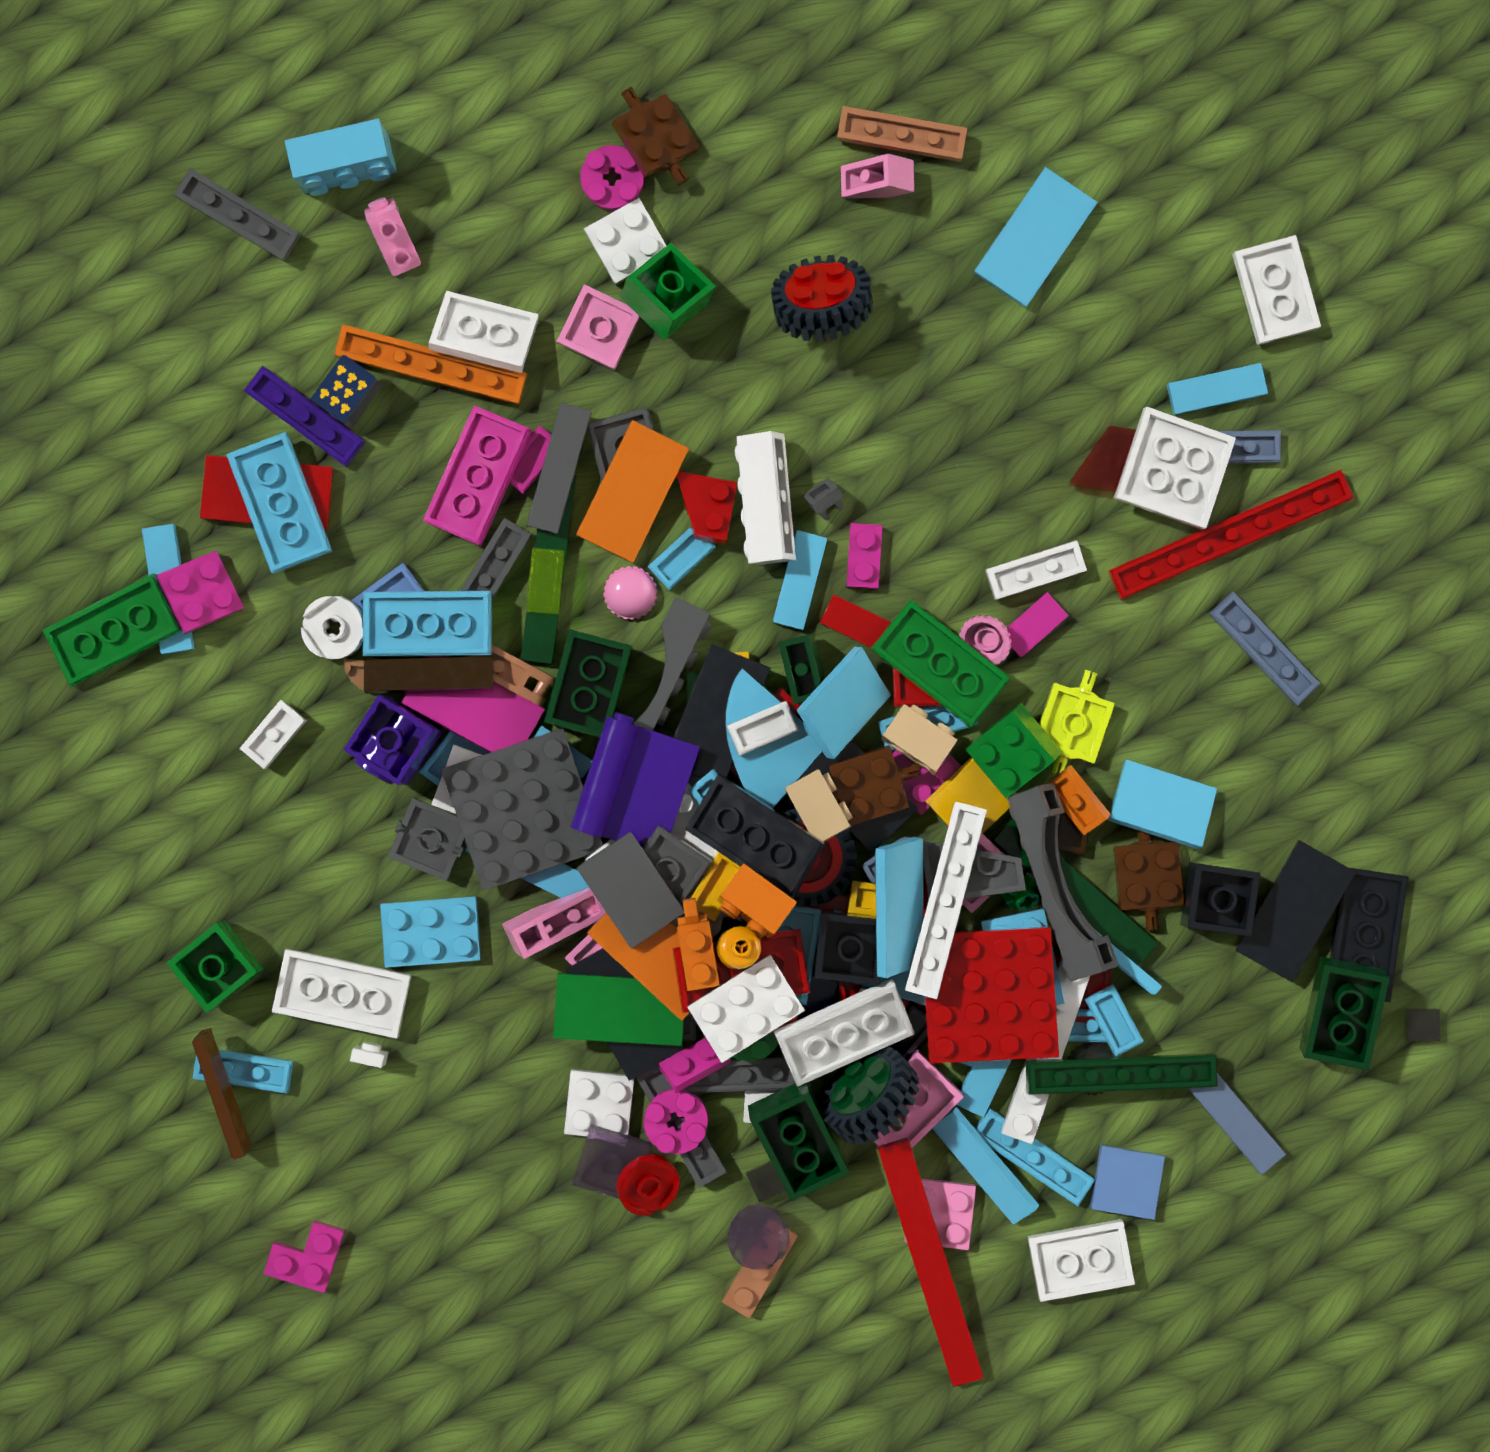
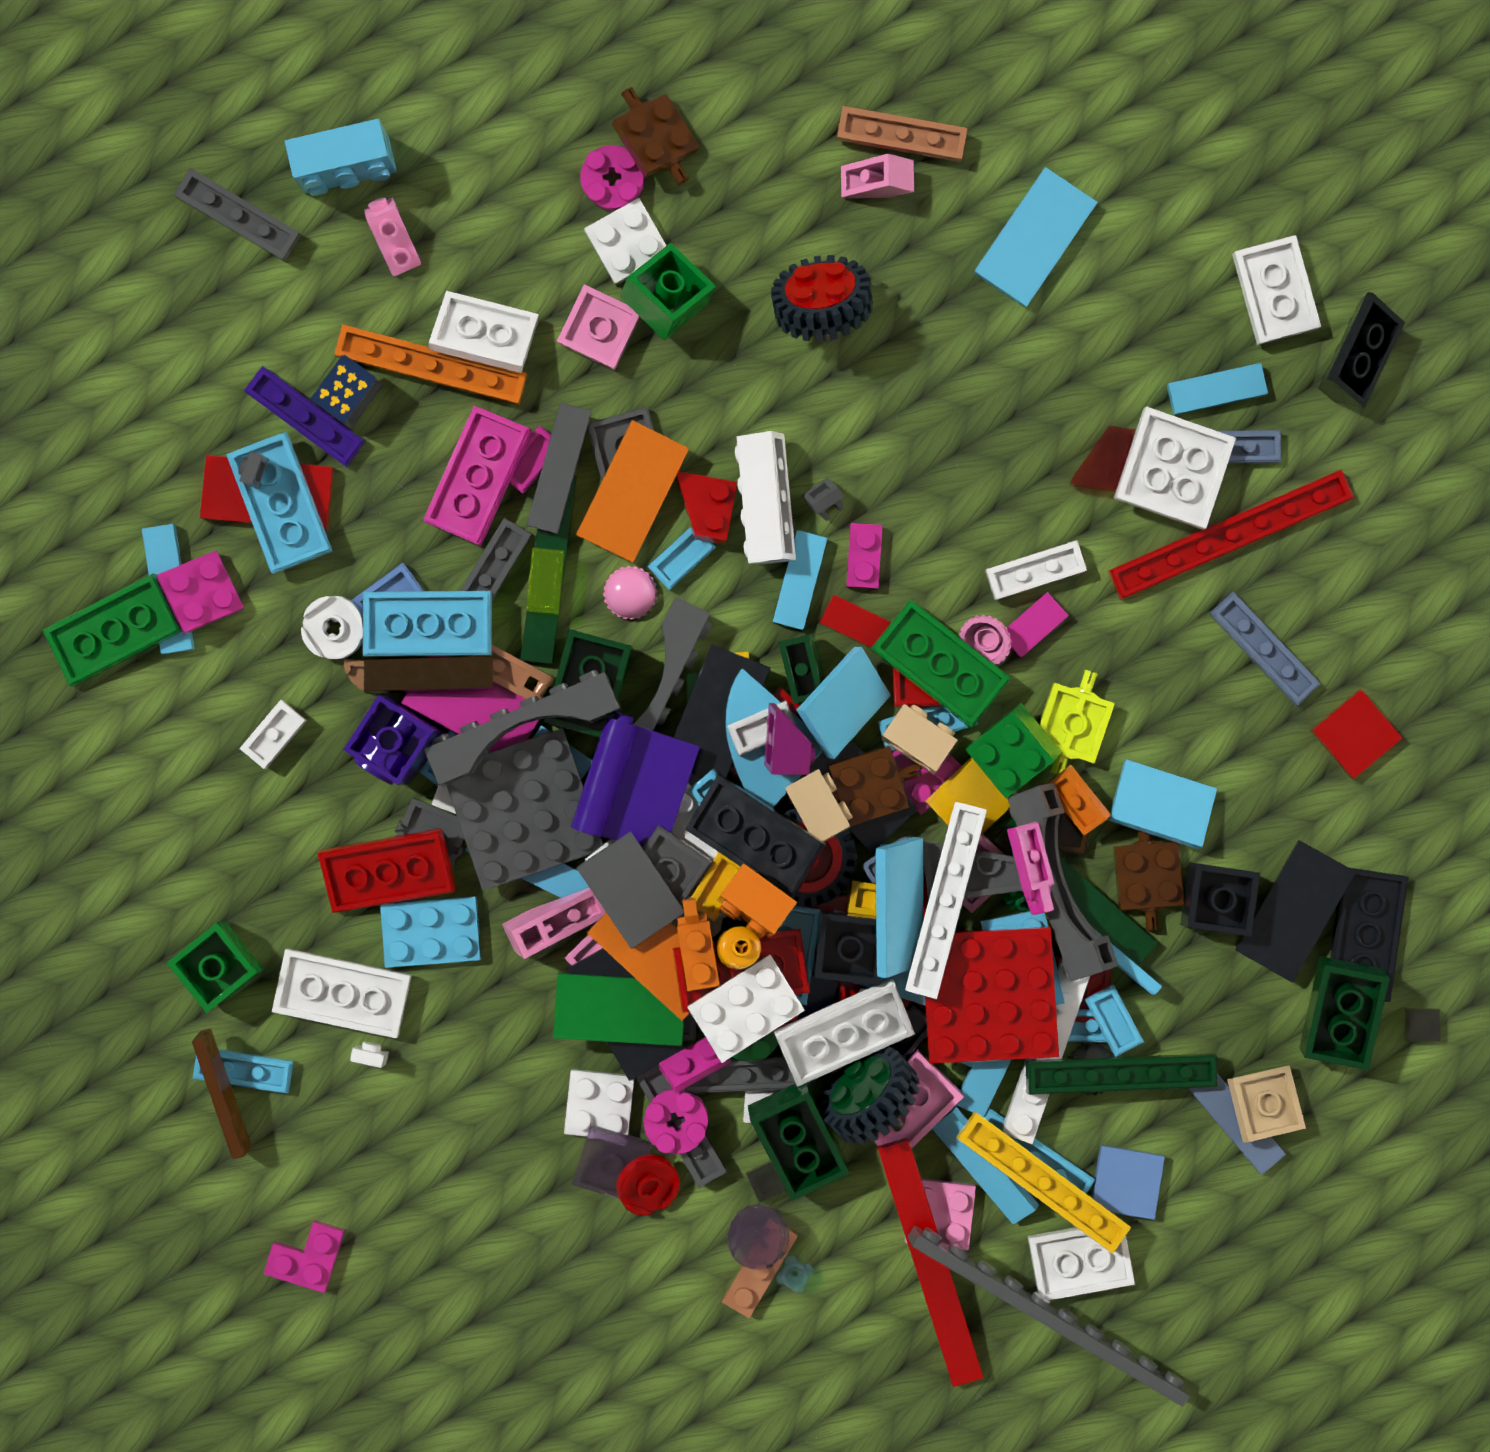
none -> dark grey plate [238,451,269,489]
none -> red tile [317,828,457,913]
none -> dark grey arch [424,670,622,786]
none -> magenta slope [764,703,815,775]
none -> clear light blue plate [776,1255,813,1293]
none -> dark grey plate [908,1225,1190,1407]
none -> yellow plate [956,1112,1131,1254]
none -> dark pink hinge [1007,822,1054,915]
none -> tan plate [1227,1065,1306,1143]
none -> red tile [1310,689,1402,779]
none -> black slope [1318,292,1405,408]

